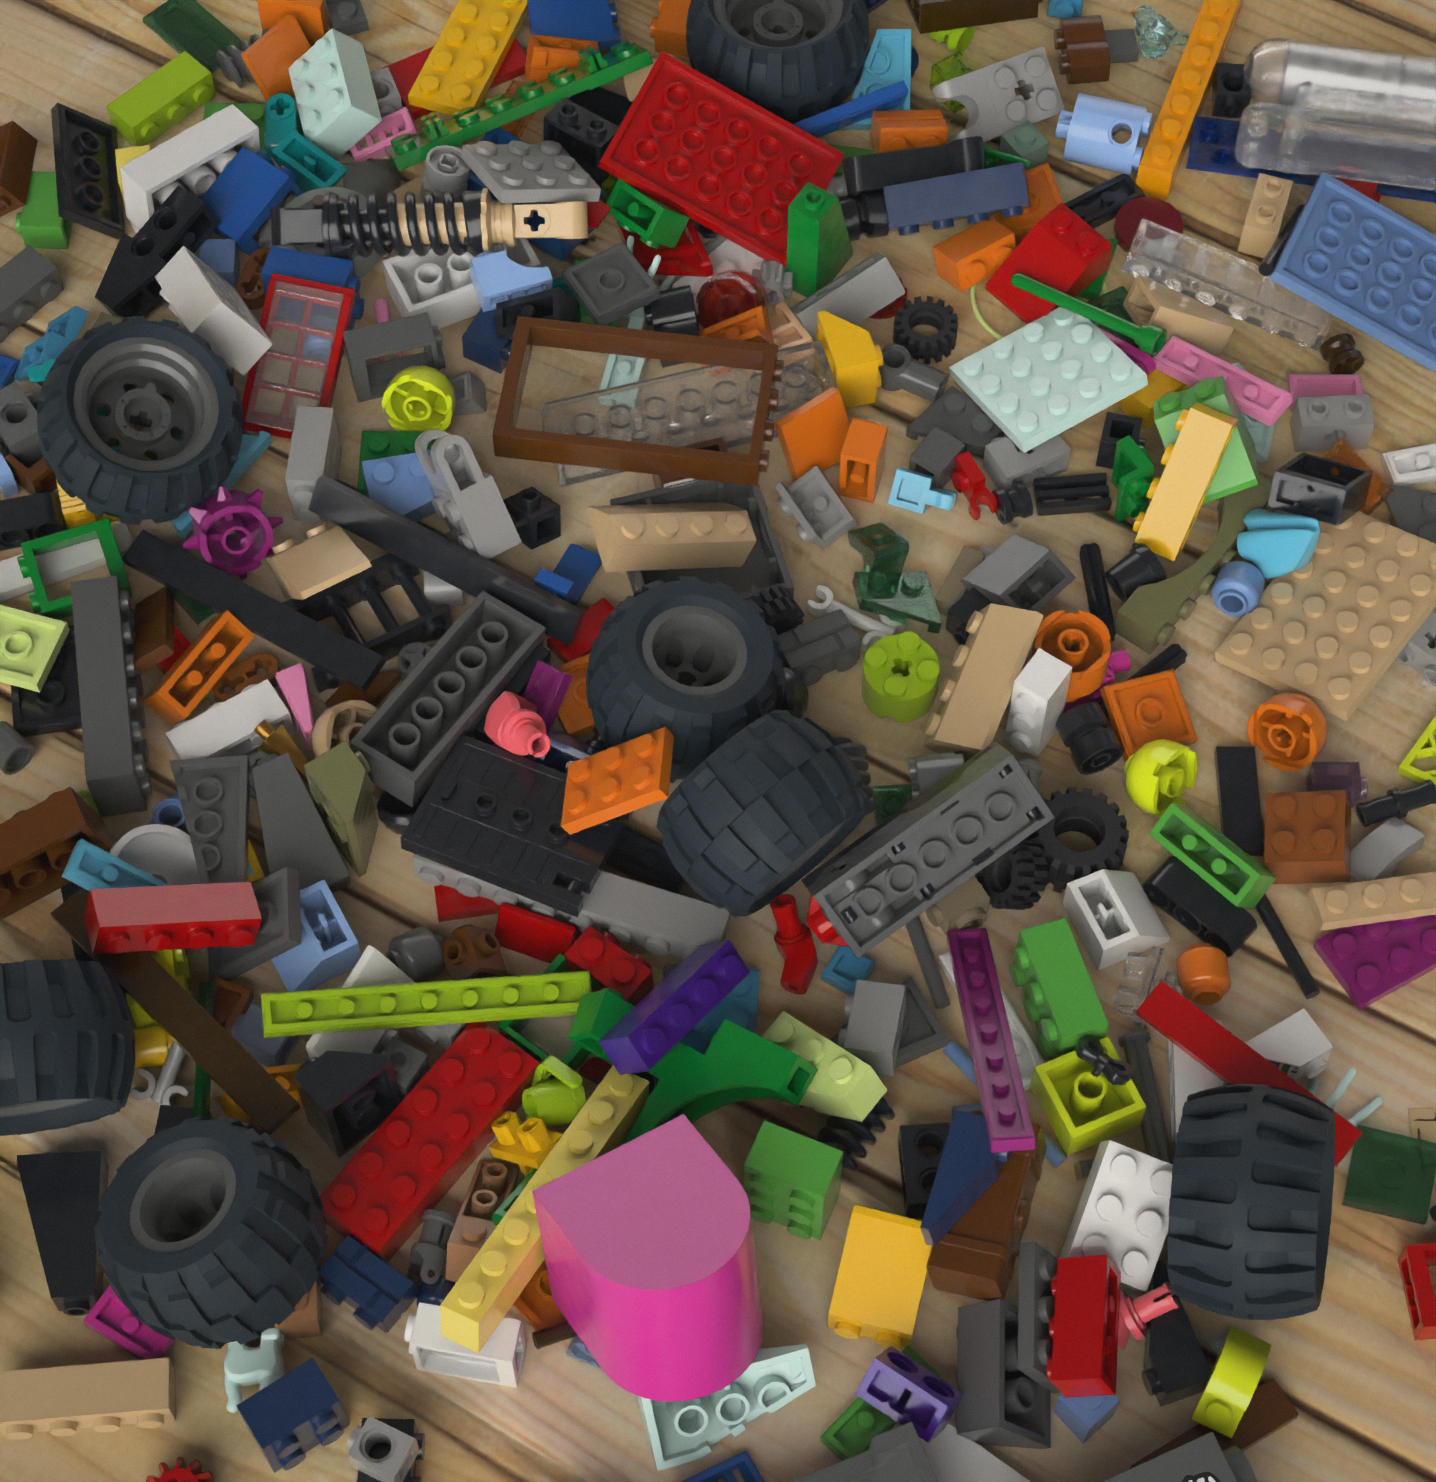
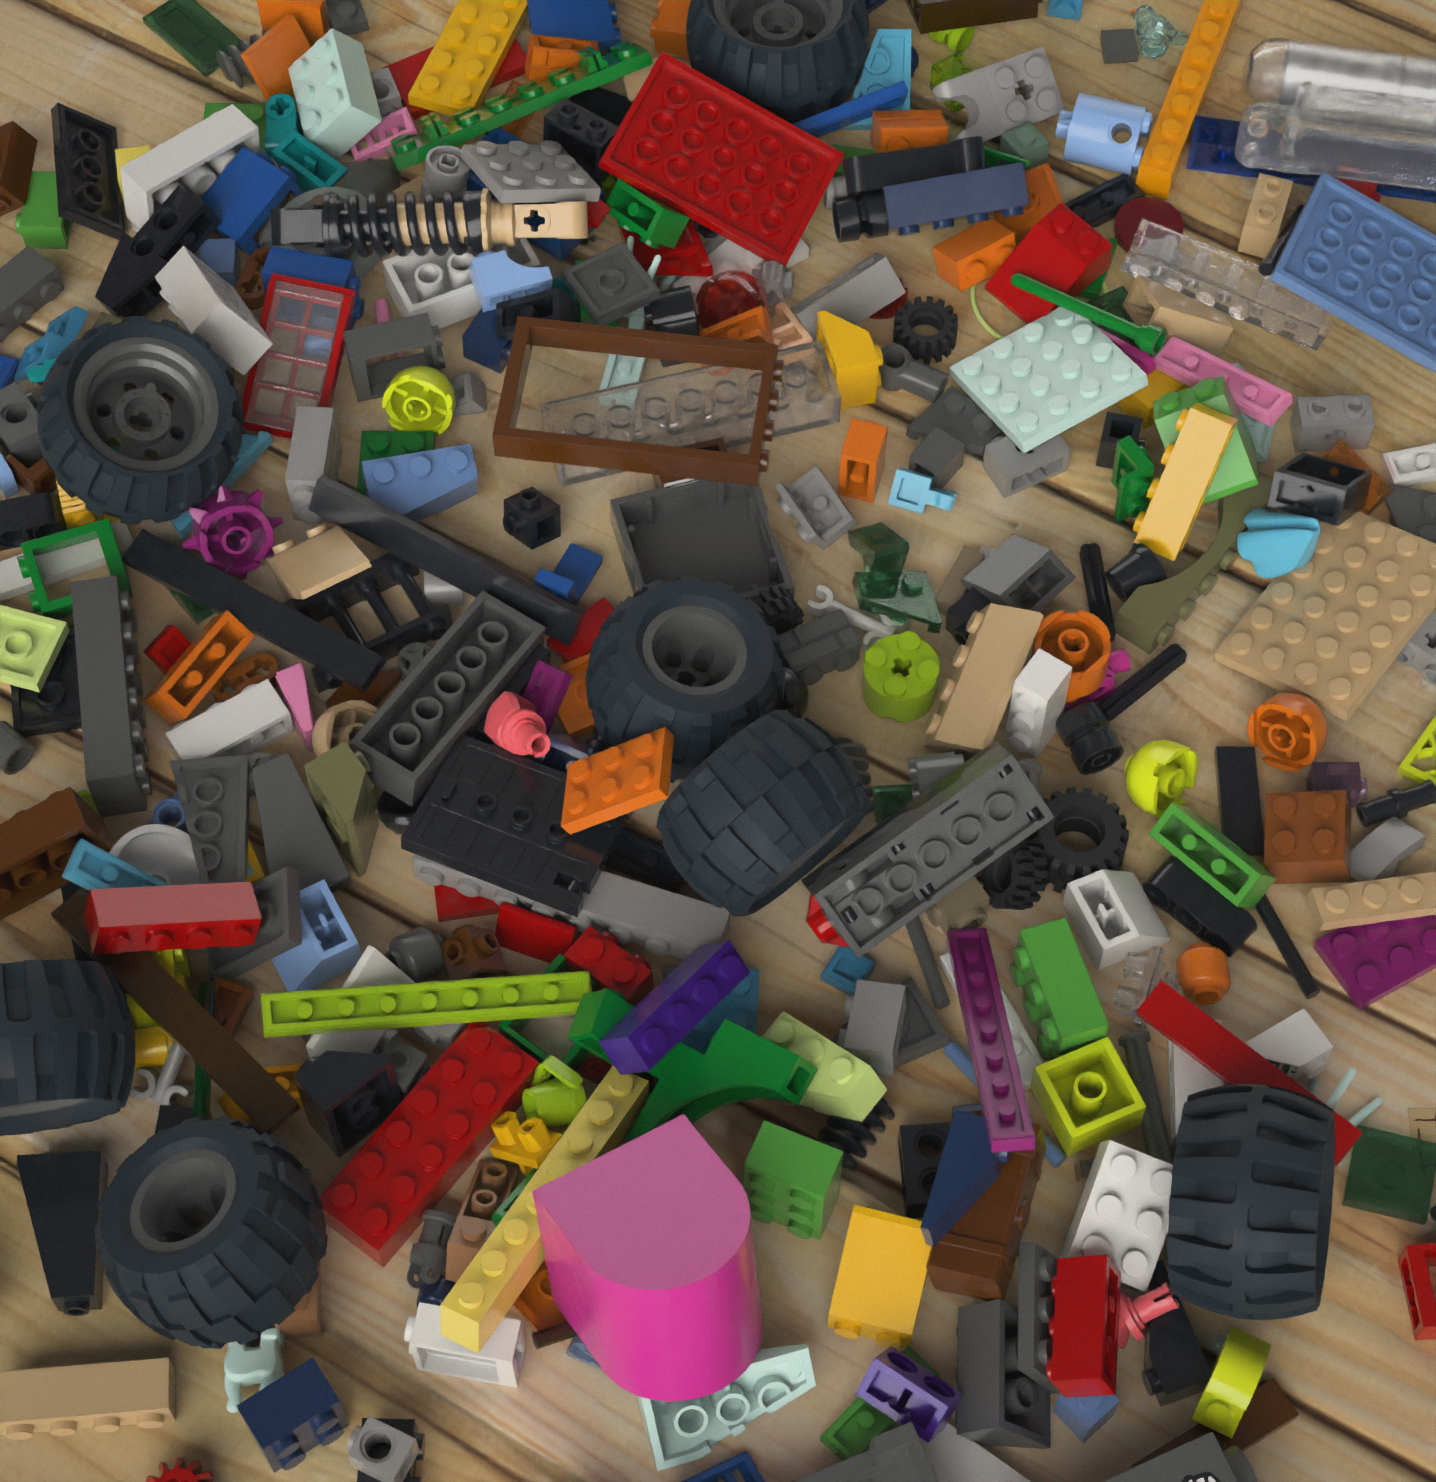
dark pink plate [83,1285,176,1360] -> none
lime brick [106,51,216,146] -> none
reddish brown tile [134,586,174,672] -> none
sand blue brick [231,1003,300,1067] -> none
pearl gold piece [254,719,309,784] -> none
dark blue brick [318,1234,418,1333] -> none
light grey brick [414,429,522,560] -> none
tan slope [586,502,757,572] -> none
red arm [770,894,818,995] -> none
orange tile [774,387,850,482] -> none
green slope [786,182,853,297] -> none
red plate [951,451,998,520] -> none
black wheel [992,481,1033,525] -> none
black tile [1033,473,1112,516] -> none
reddish brown brick [1054,15,1111,84] -> none
black piece [1075,1035,1133,1085] -> none
orange tile [1100,669,1198,761] -> none
medium blue head [1211,561,1265,616] -> none
black brick [1212,63,1251,119] -> none
bright pink tile [1287,374,1363,411] -> none
dark brown wheel [1320,333,1365,374] -> none

